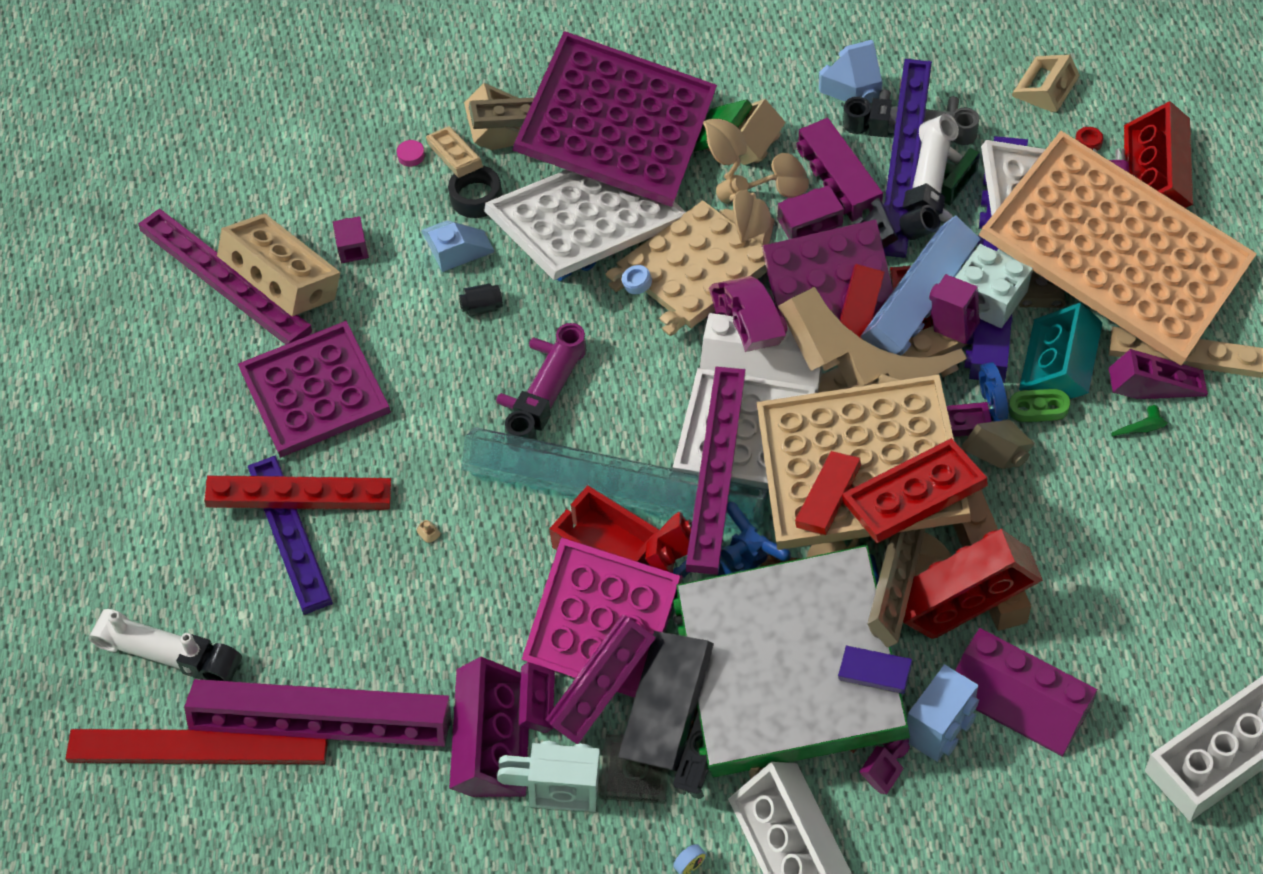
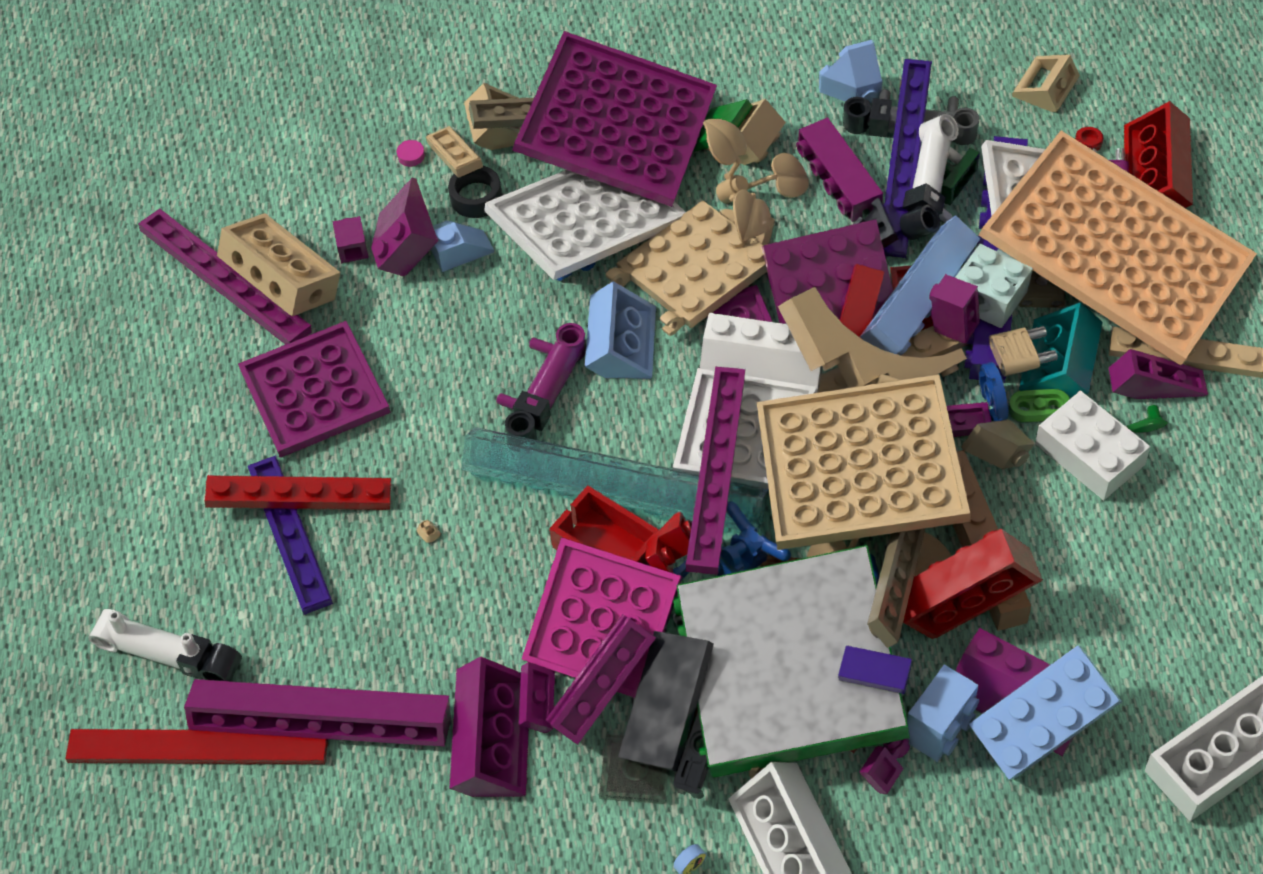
black brick [459,283,503,317] -> none
light aqua brick [497,741,600,812] -> none
light blue tile [622,265,652,294] -> none
magenta brick [709,276,787,352] -> none
magenta brick [777,185,844,239] -> none
red tile [795,451,861,535] -> none
red plate [842,438,988,543] -> none
none -> magenta slope [371,177,438,276]
none -> light blue slope [585,281,656,379]
none -> light blue brick [969,645,1123,780]
none -> tan piece [989,326,1058,377]
none -> white brick [1035,390,1150,501]

